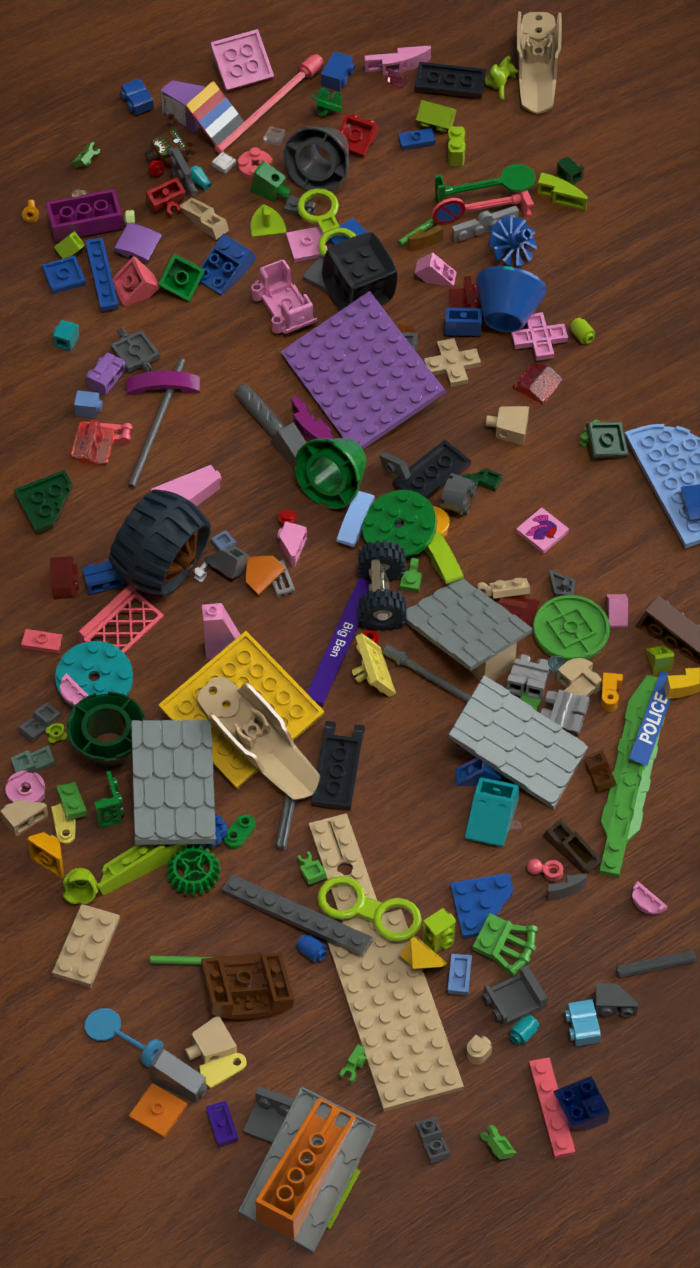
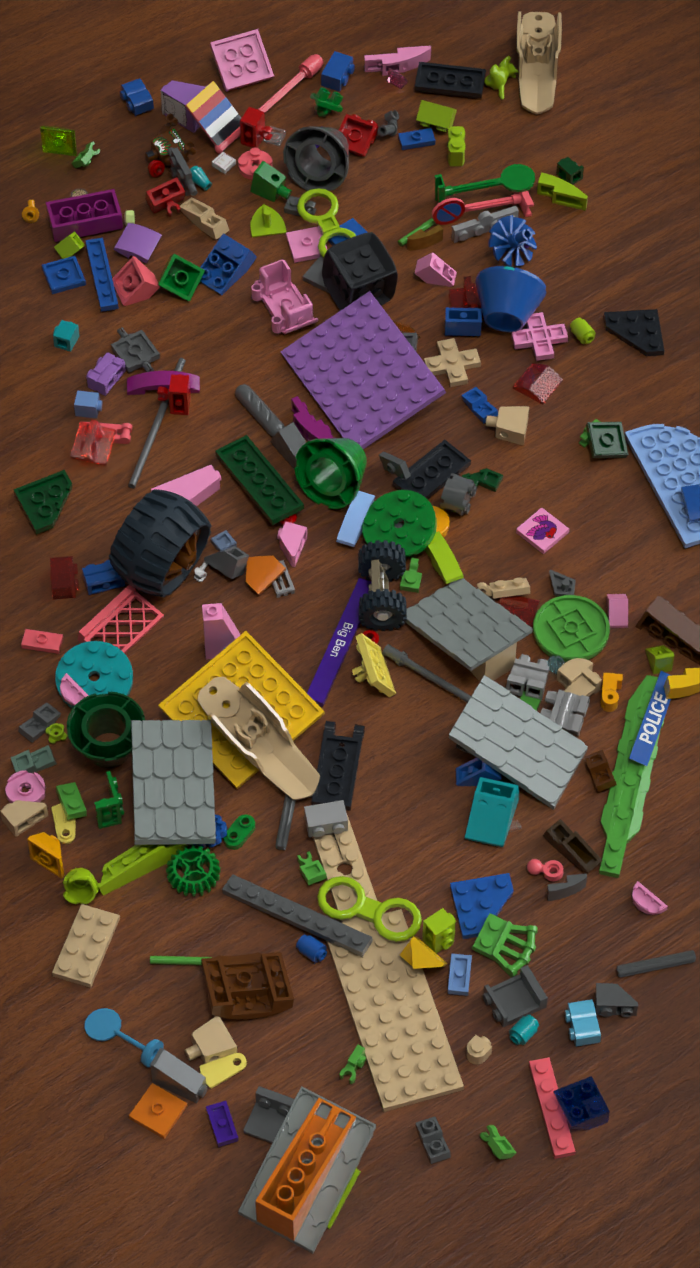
none -> clear neon green slope [40,125,77,156]
none -> red brick [157,374,191,415]
none -> dark green plate [215,435,304,525]
none -> red brick [240,107,273,148]
none -> light grey brick [304,800,348,837]
none -> dark grey piece [378,110,399,136]
none -> blue slope [461,387,498,423]
none -> black plate [604,309,664,356]

